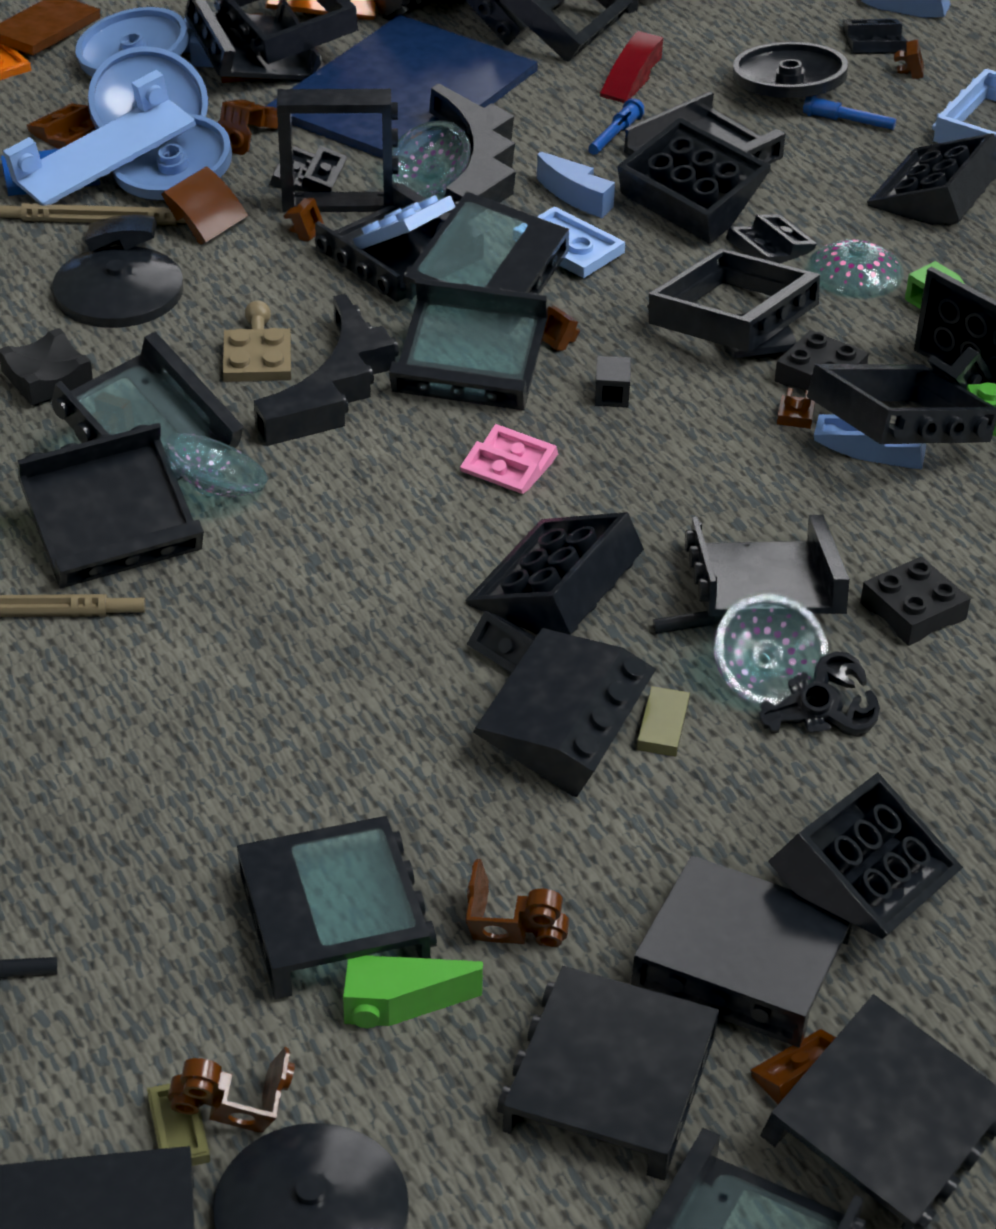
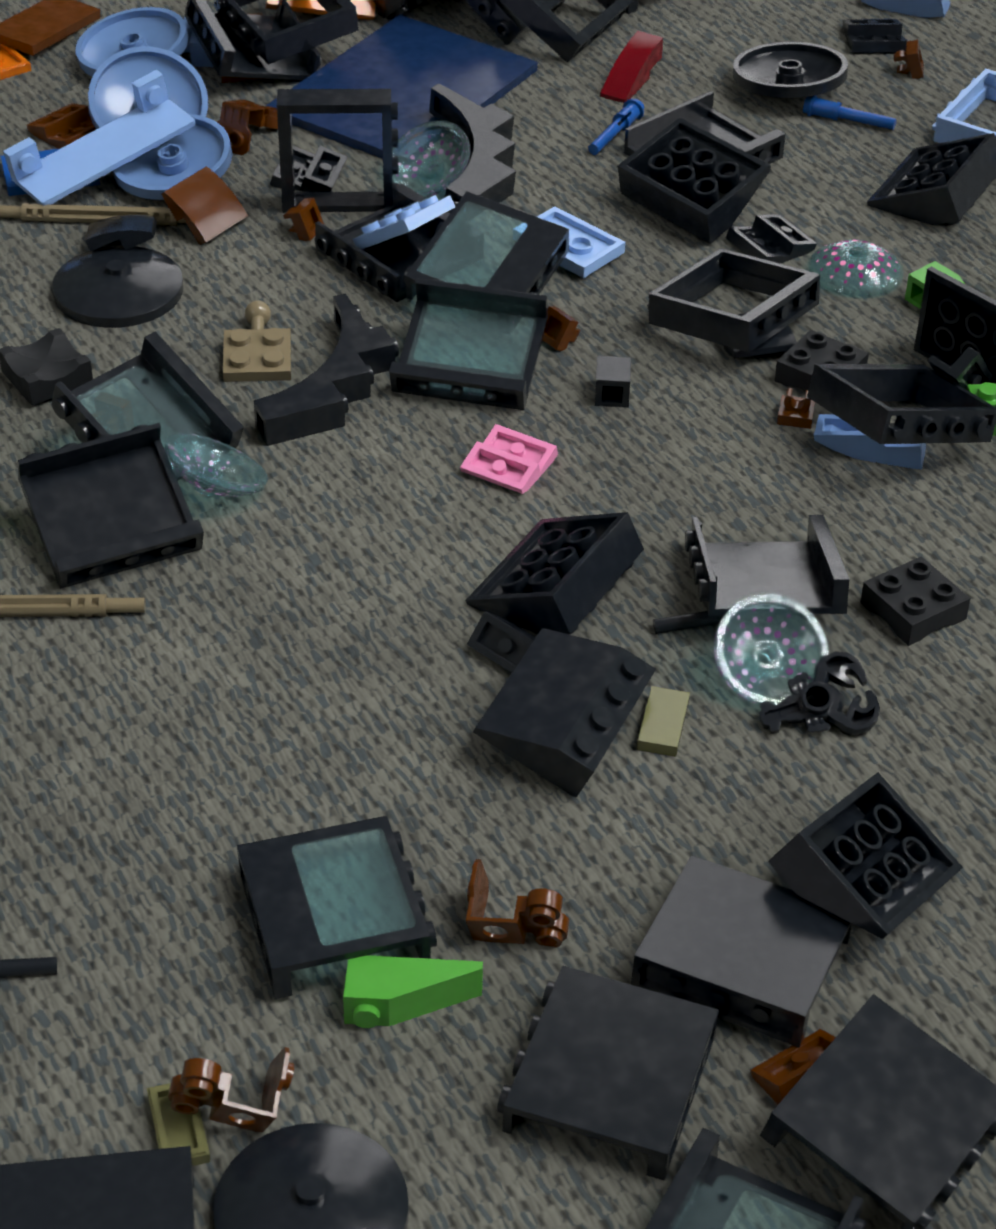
medium blue slope [537,151,615,218] -> none

